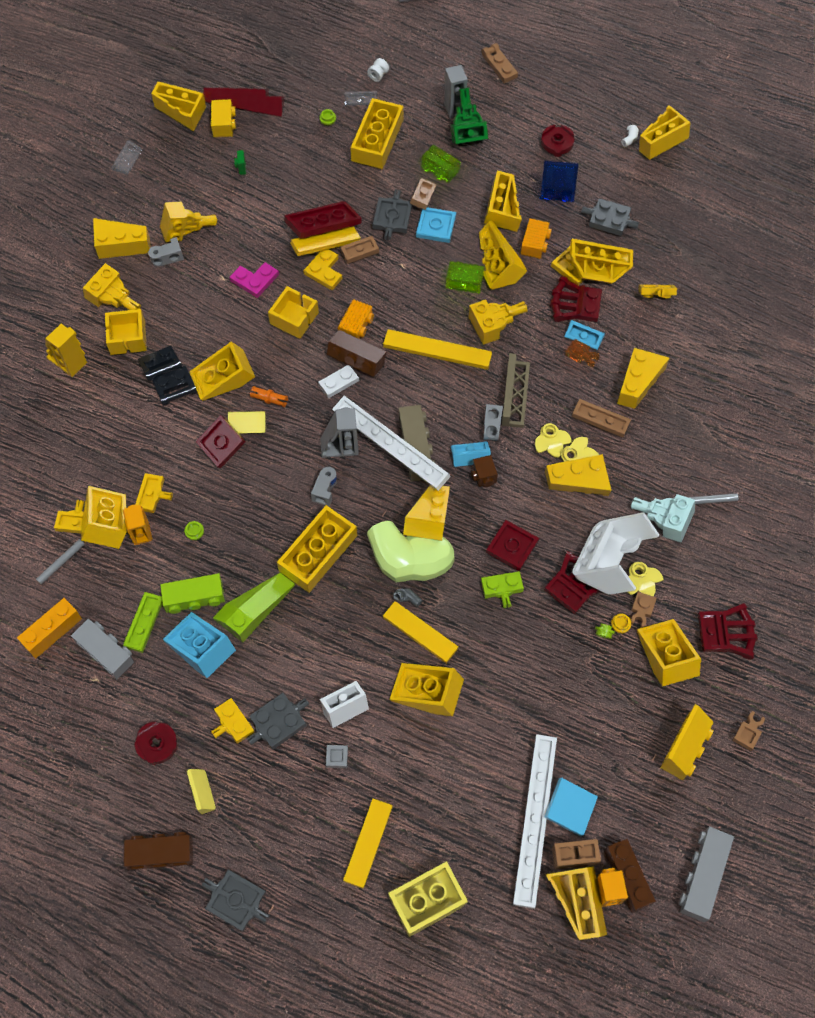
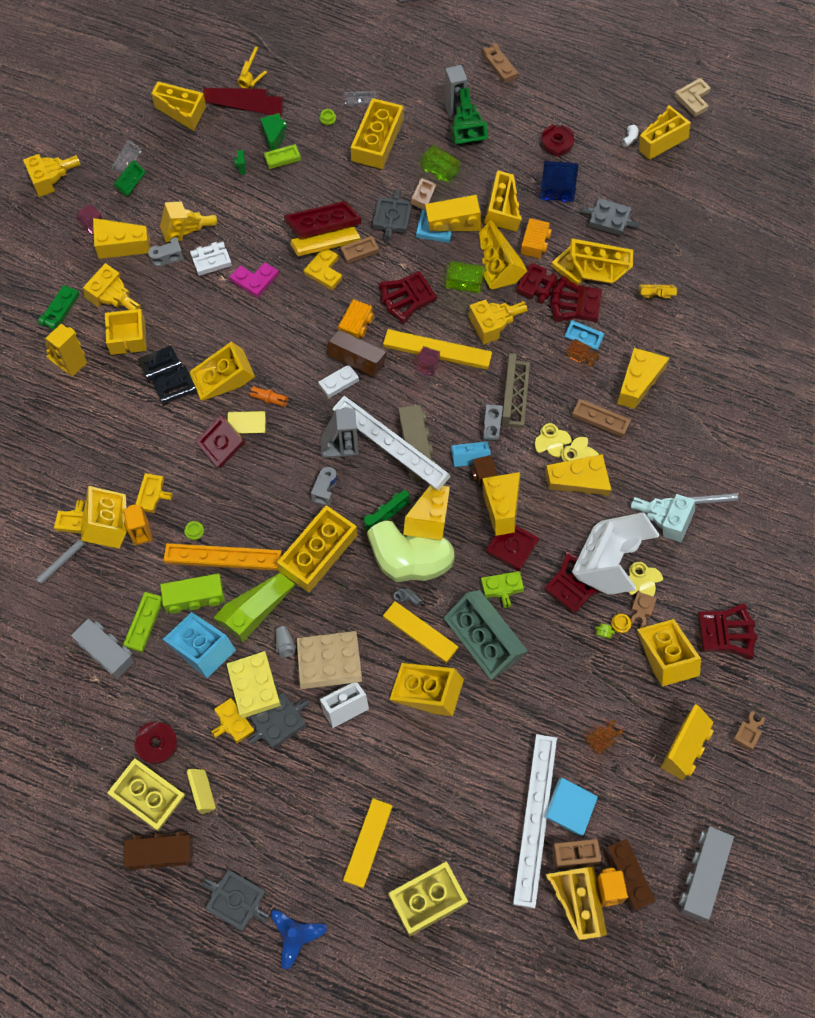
light orange brick [17,598,82,659] -> none
yellow brick [211,99,236,137] -> none
yellow piece [268,286,319,339] -> none
light grey plate [326,745,348,768] -> none
white wheel [367,58,389,82] -> none
none -> yellow brick [23,154,81,197]
none -> green plate [38,285,80,330]
none -> clear pink piece [77,204,103,234]
none -> light yellow brick [108,758,185,831]
none -> green plate [113,160,146,197]
none -> light orange tile [163,543,282,571]
none -> white plate [190,242,232,276]
none -> light yellow plate [227,651,281,719]
none -> yellow plant [237,46,267,88]
none -> green slope [260,113,287,151]
none -> lime plate [264,144,301,169]
none -> blue piece [271,910,327,970]
none -> light grey cone [275,626,296,657]
none -> tan plate [297,631,362,689]
none -> green plate [364,489,410,532]
none -> dark red plate [378,271,437,324]
none -> clear pink piece [417,346,440,376]
none -> yellow wedge [425,195,481,231]
none -> sand green slope [444,590,528,680]
none -> yellow wedge [483,472,520,536]
none -> dark red plate [516,263,558,304]
none -> clear orange plate [585,720,624,756]
none -> tan plate [674,78,711,117]

